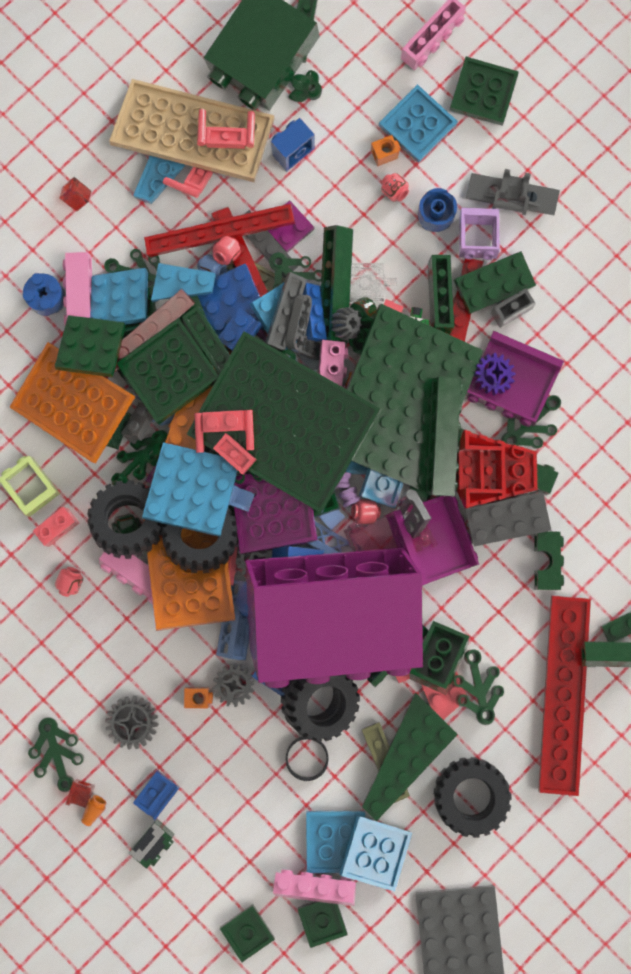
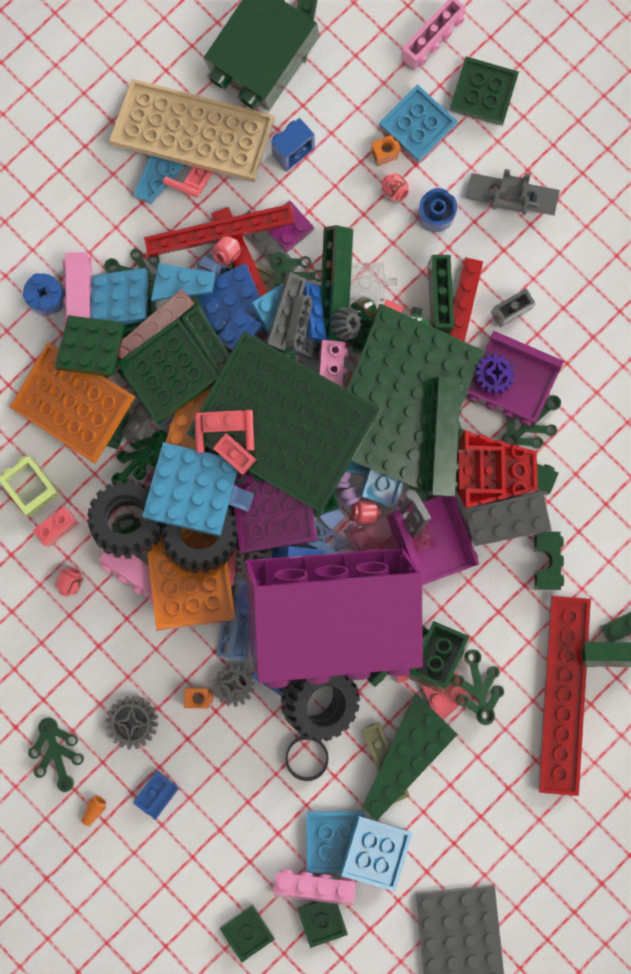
clear red panel [59,177,91,211] -> none
clear red panel [65,779,95,808] -> none
brick [129,819,175,869] -> none
coral plate [197,109,255,149] -> none
dark green plate [289,70,322,102] -> none
black tyre [433,757,512,838] -> none
dark green plate [453,251,536,315] -> none
lavender window [459,208,500,260] -> none

